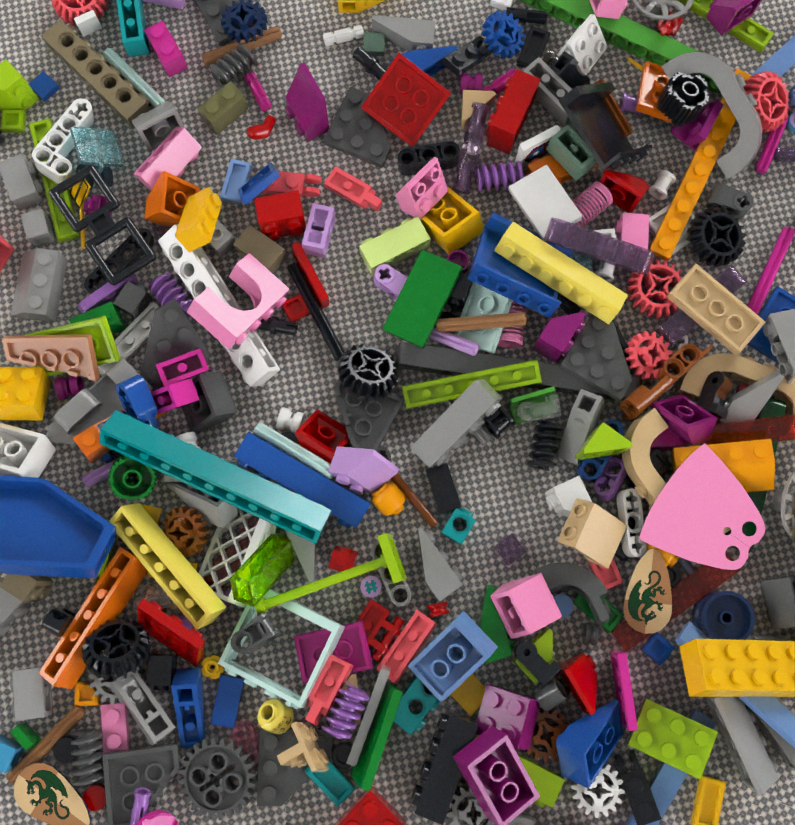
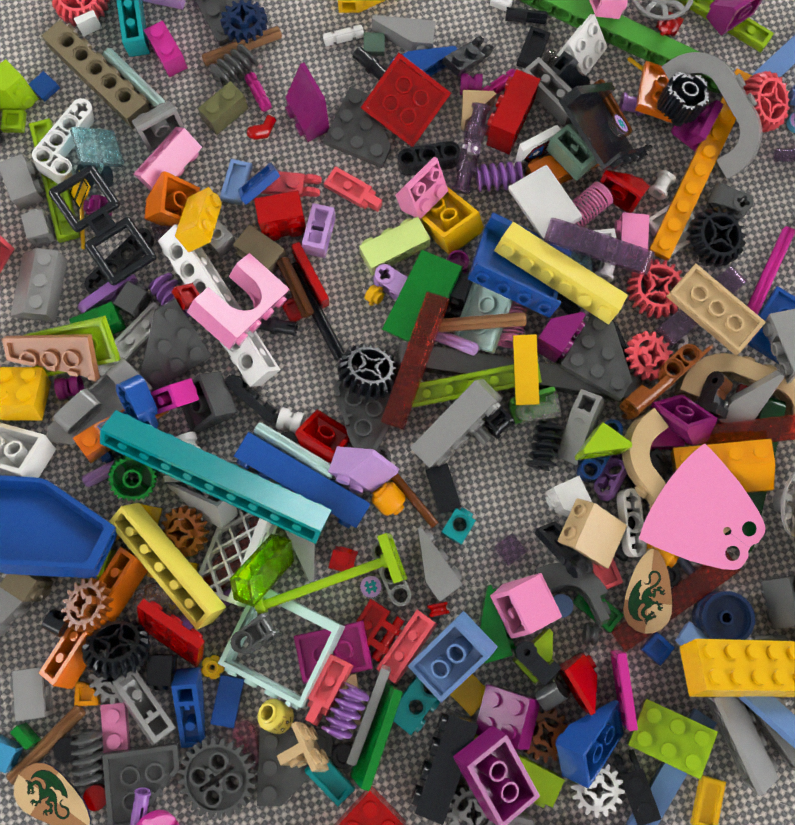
dark pink brick [156,348,210,387] -> none
blue gear [481,10,525,59] -> none
dark pink axle [755,118,788,174] -> none
none -> dark orange gear [61,578,114,633]
none -> red tile [171,283,199,310]
none -> black hinge [225,374,279,423]
none -> reddish brown axle [277,257,314,318]
none -> yellow plate [364,285,385,306]
none -> clear red tile [381,292,449,430]
none -> yellow tile [513,334,539,406]
none -> black hinge [535,521,594,579]
none -> clear tile [608,114,628,137]

